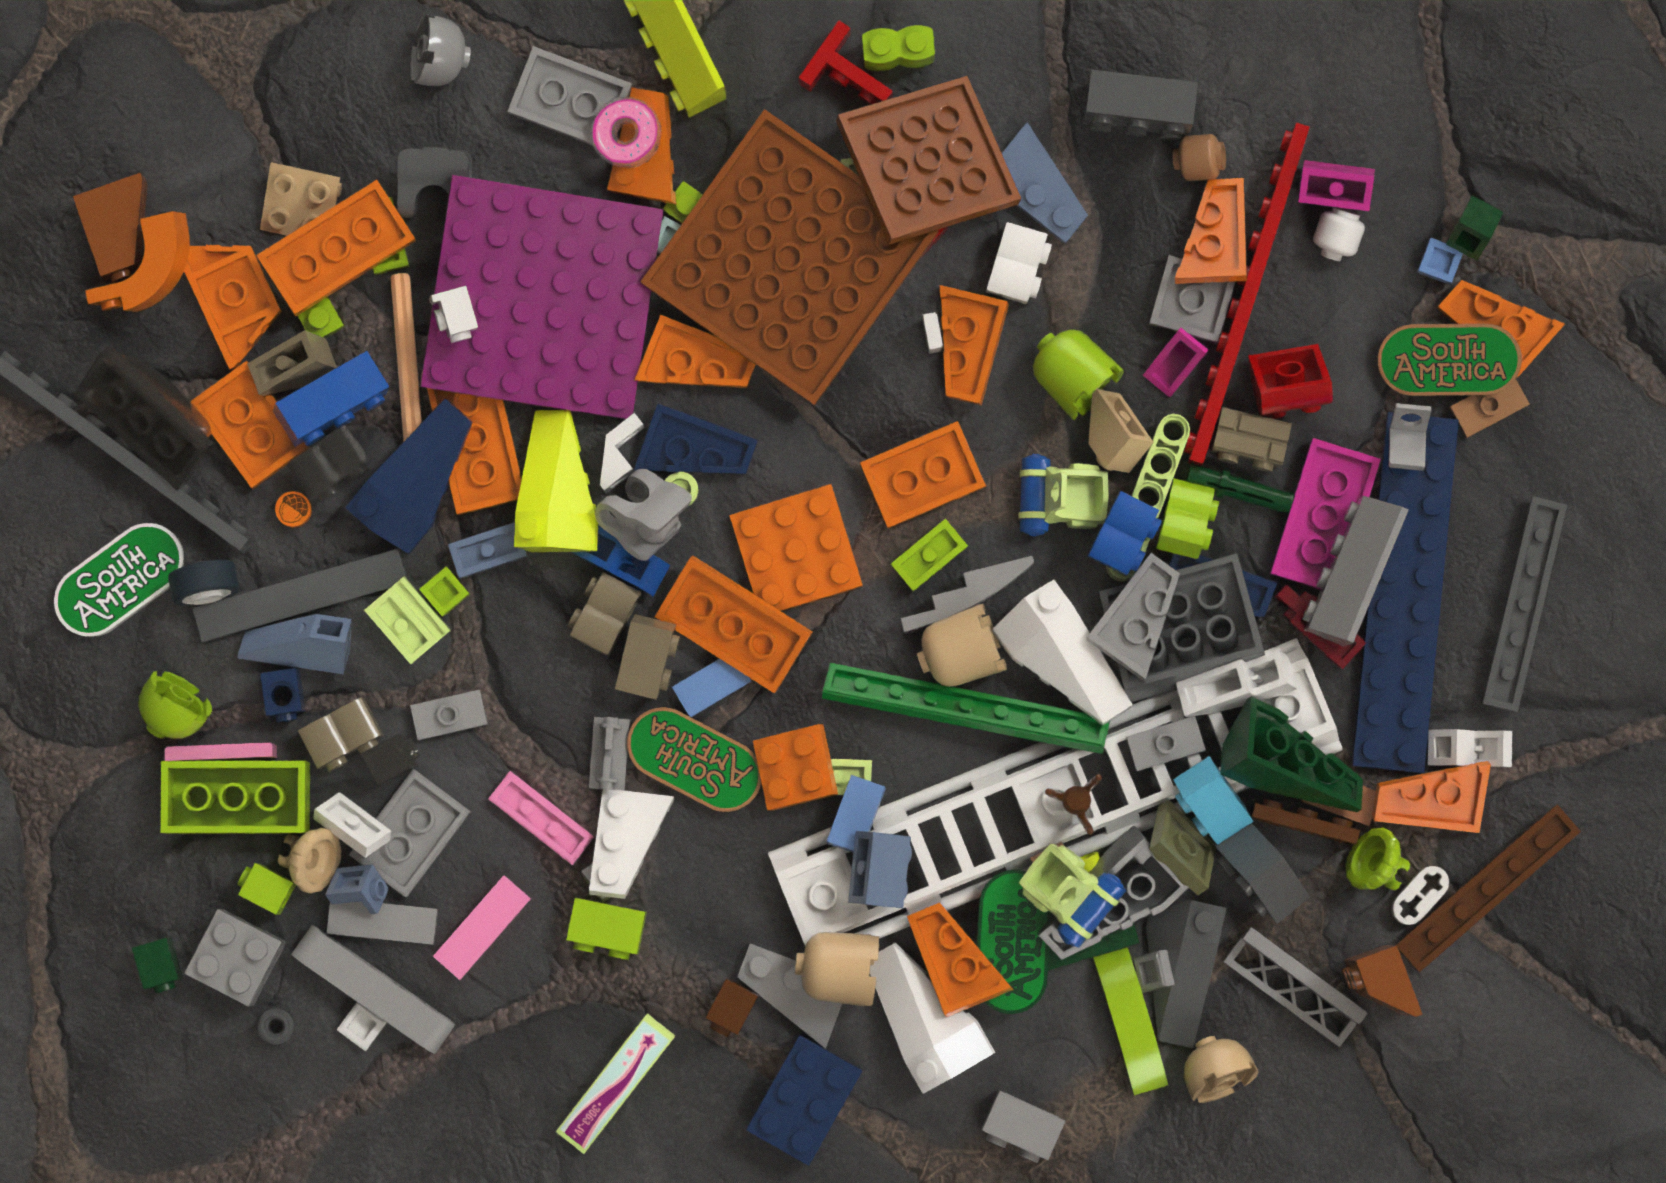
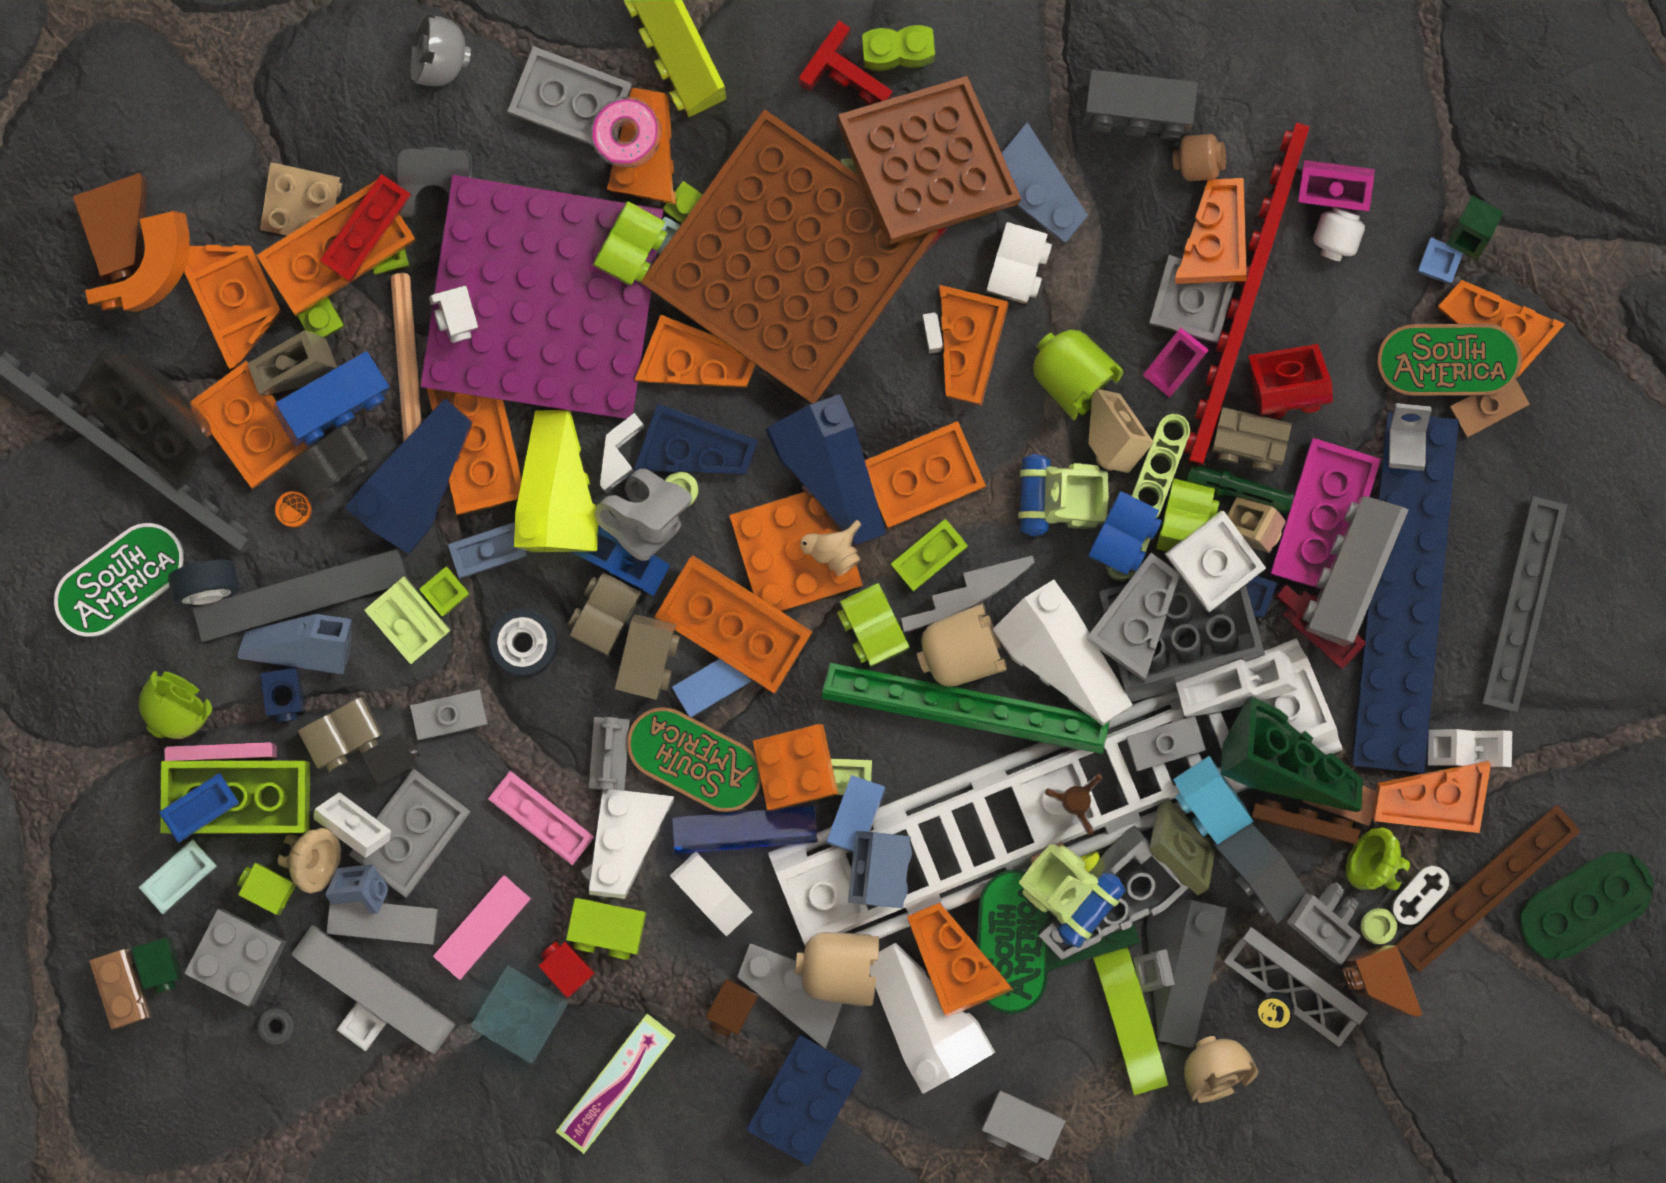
none -> medium nougat brick [89,949,151,1029]
none -> light aqua tile [139,839,217,914]
none -> blue tile [159,773,239,843]
none -> red plate [320,174,412,283]
none -> clear light blue plate [471,965,569,1064]
none -> wheel [489,608,558,677]
none -> red brick [539,941,596,998]
none -> lime brick [592,201,667,286]
none -> white slope [670,852,752,936]
none -> clear blue tile [672,806,818,854]
none -> dark blue wedge [765,394,886,547]
none -> tan animal [798,520,862,577]
none -> lime brick [837,583,910,668]
none -> white tile [1165,511,1266,612]
none -> tan slope [1227,497,1286,553]
none -> tile [1257,992,1295,1029]
none -> light grey hinge [1287,882,1360,965]
none -> yellowish green tile [1360,908,1397,944]
none -> dark green tile [1519,852,1653,960]

